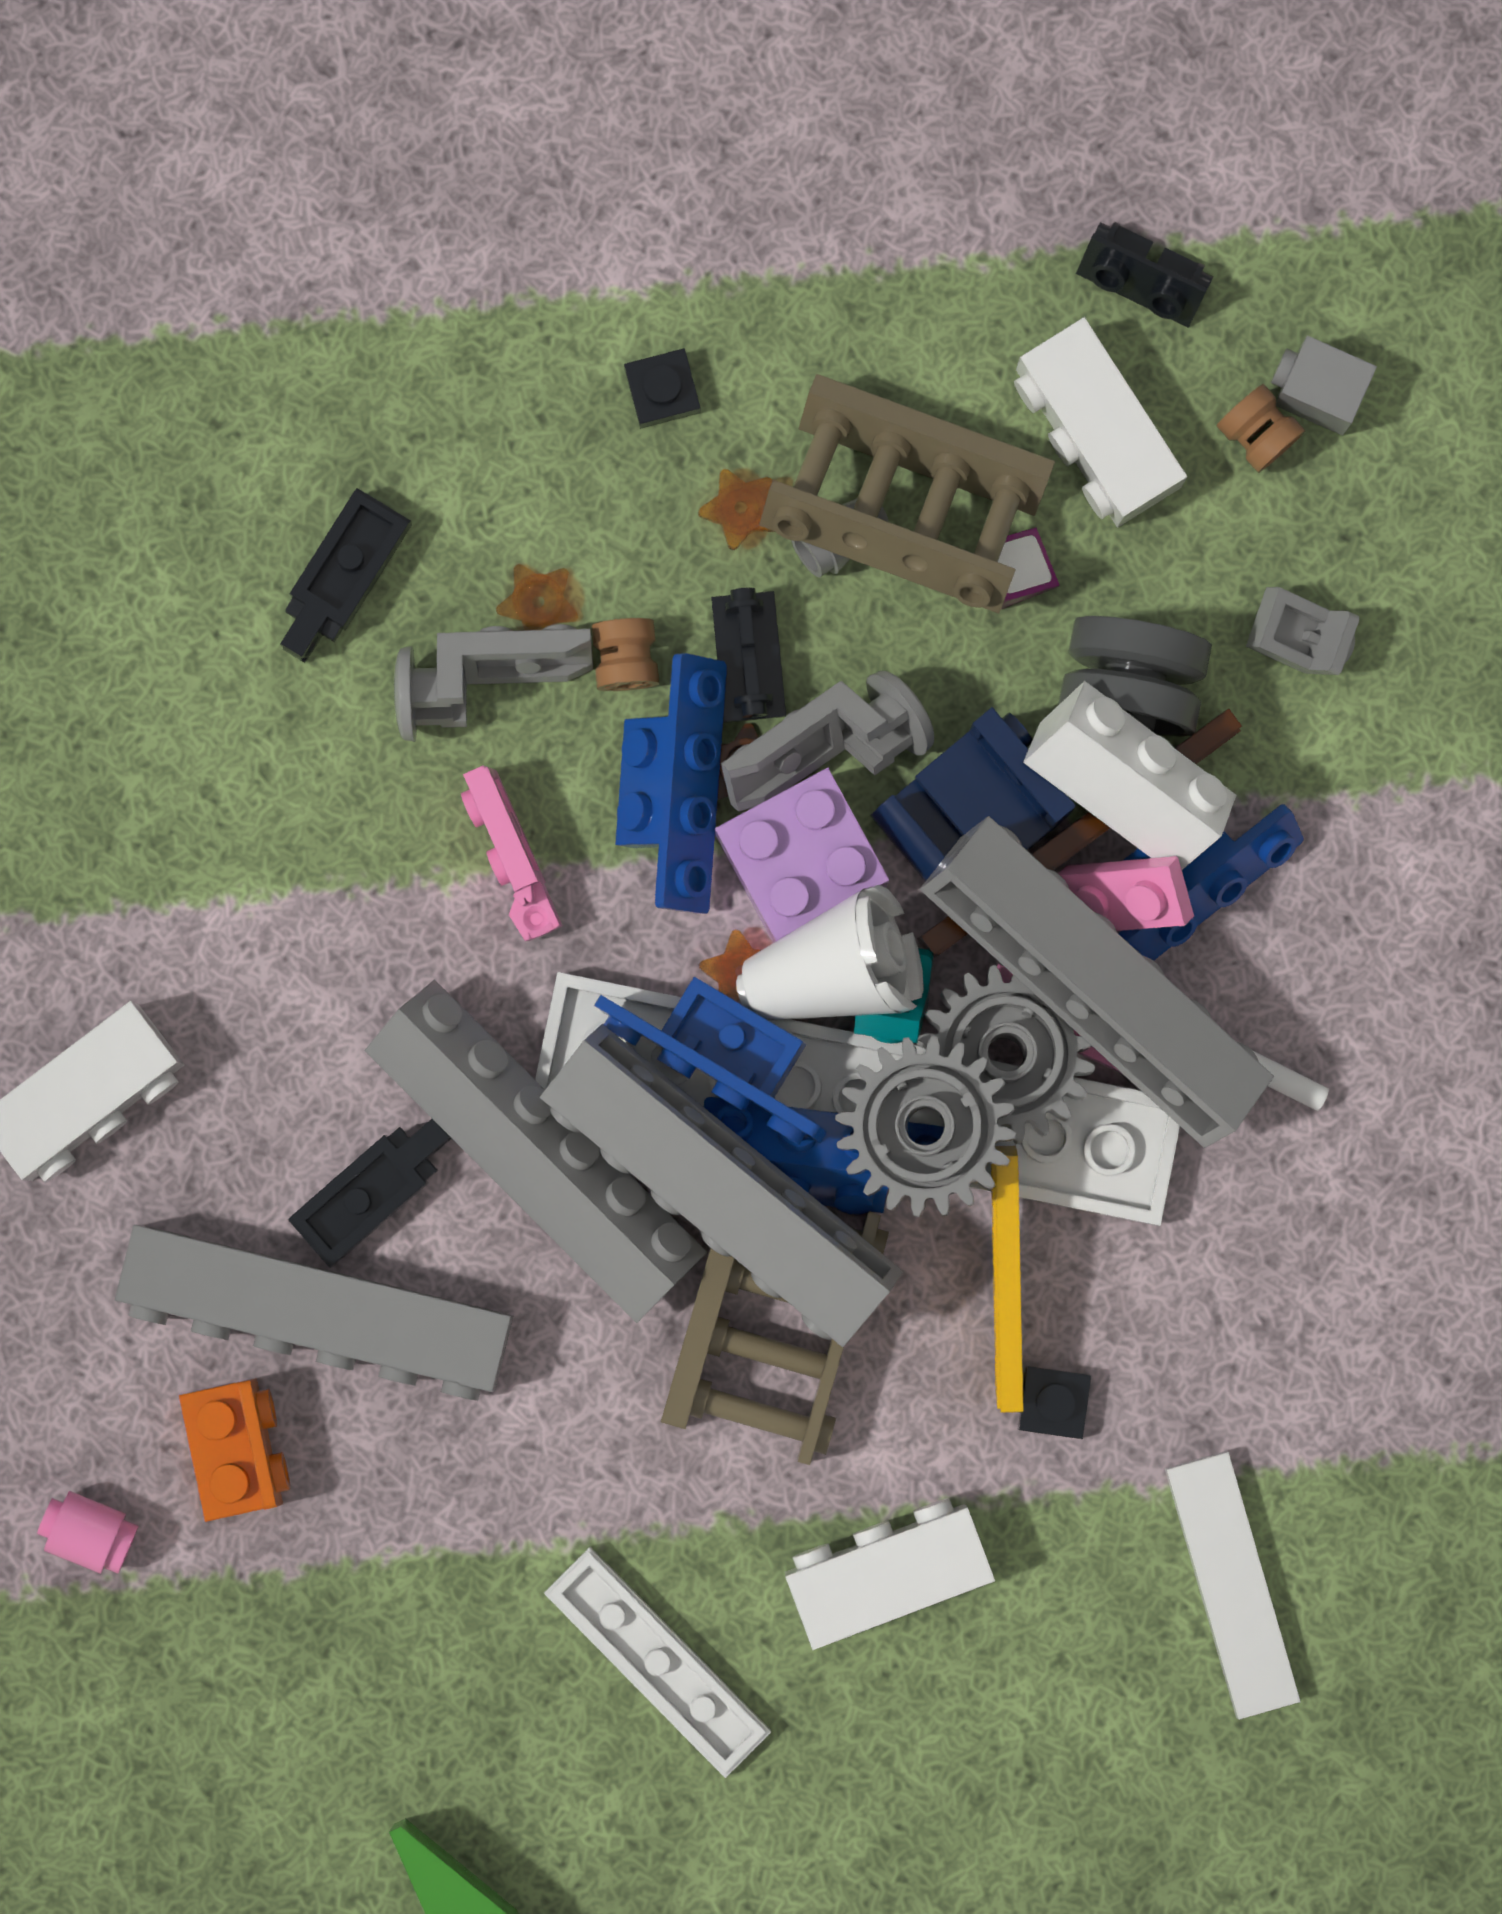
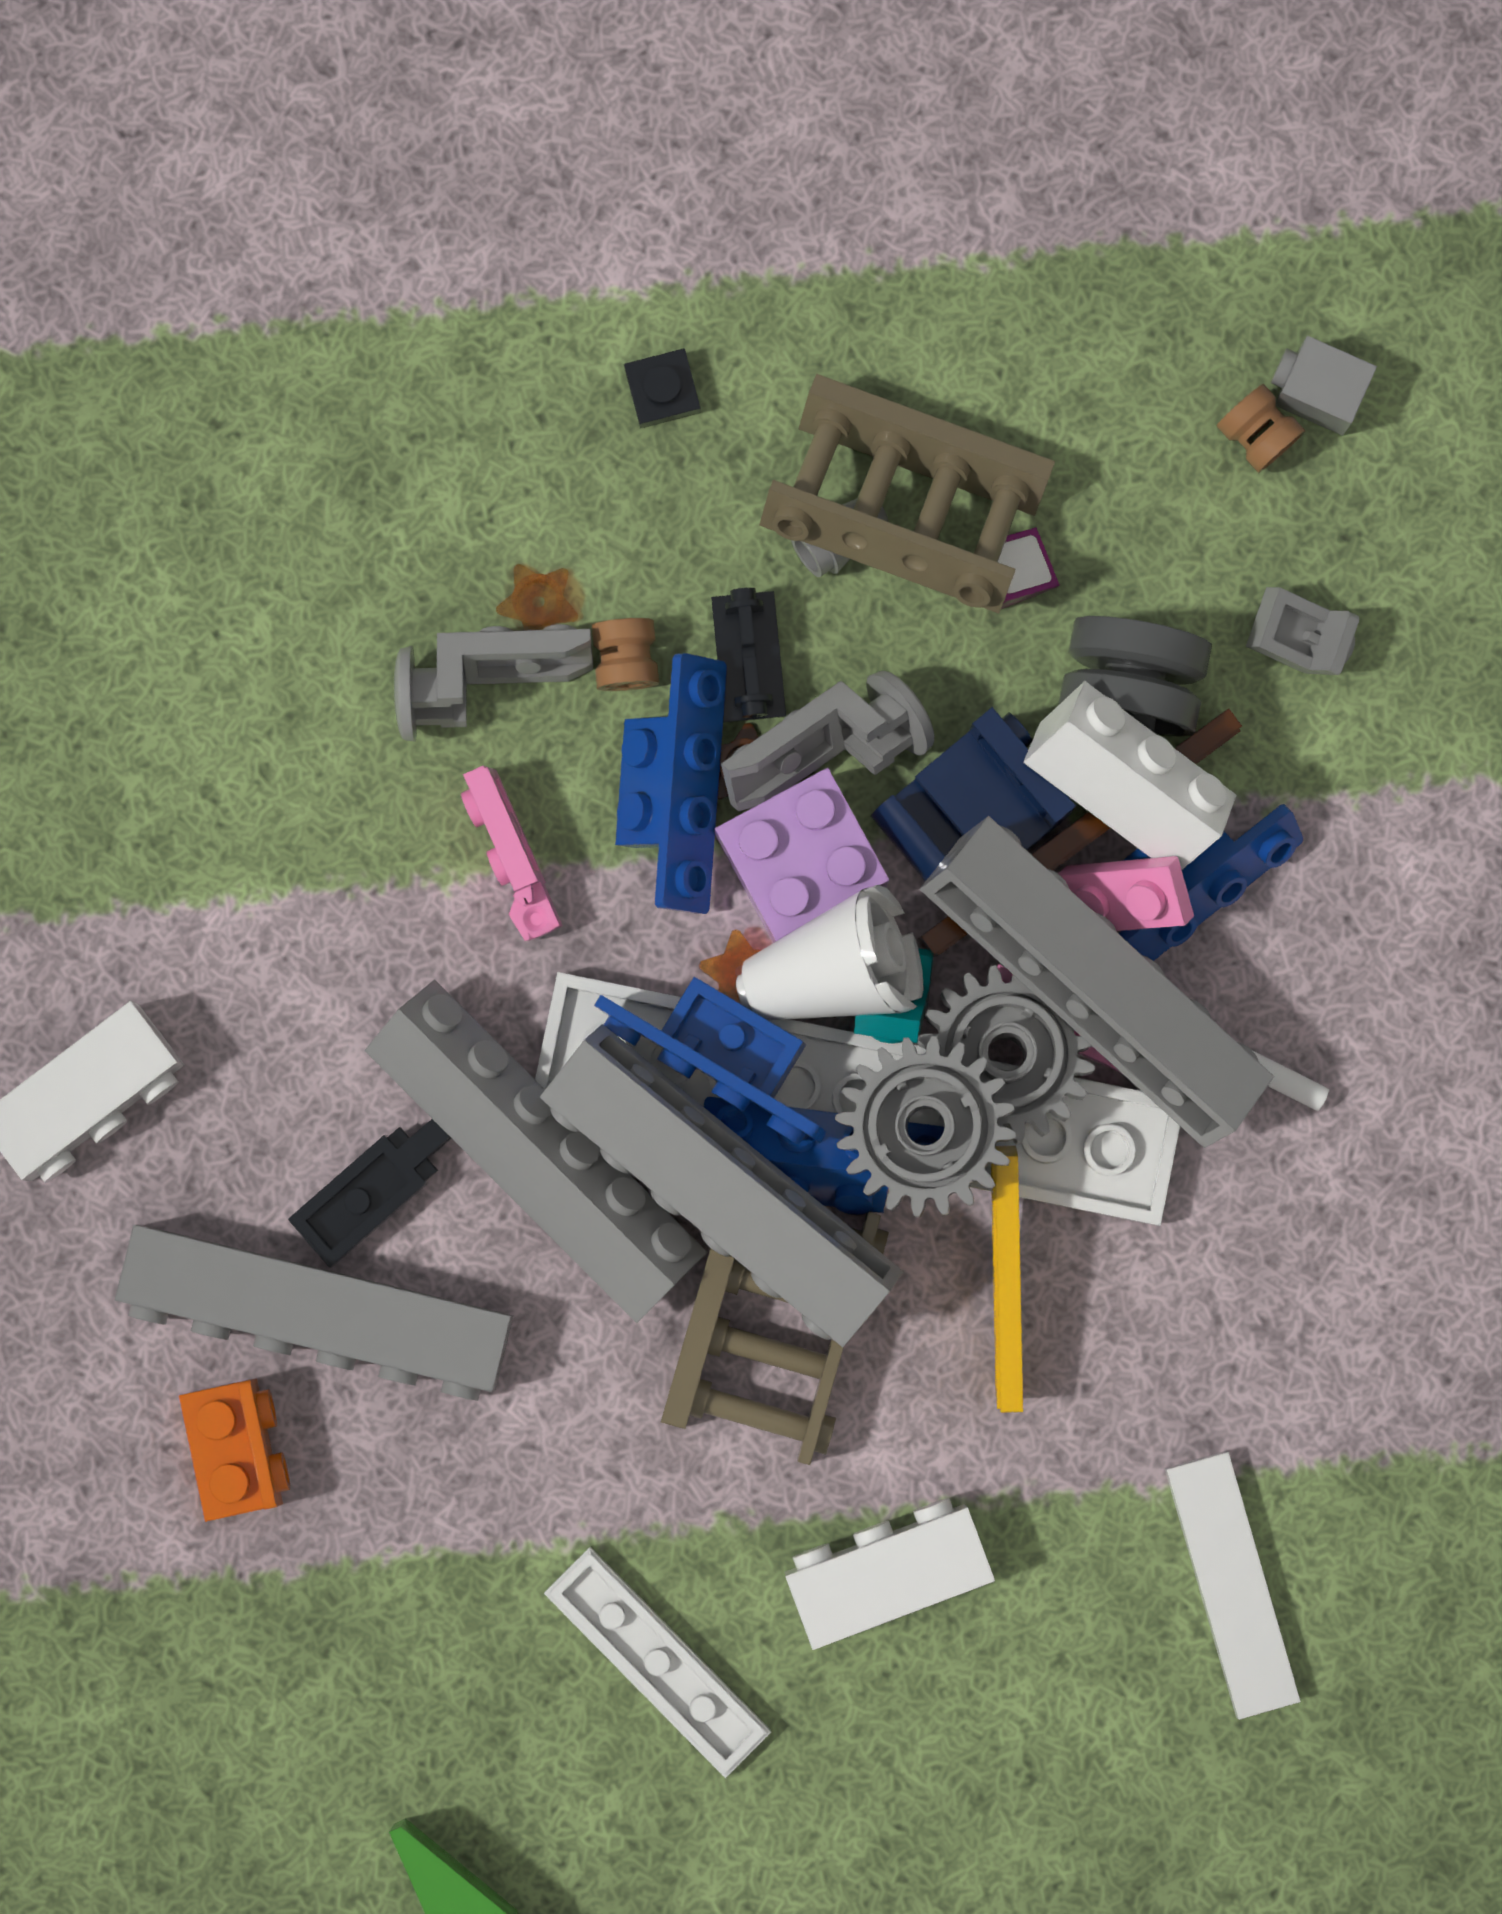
bright pink brick [37,1491,139,1574] -> none
black hinge [280,488,412,663] -> none
clear orange plate [698,469,775,550] -> none
white brick [1014,317,1187,528] -> none
black plate [1018,1366,1091,1439] -> none
black hinge [1076,222,1214,328] -> none

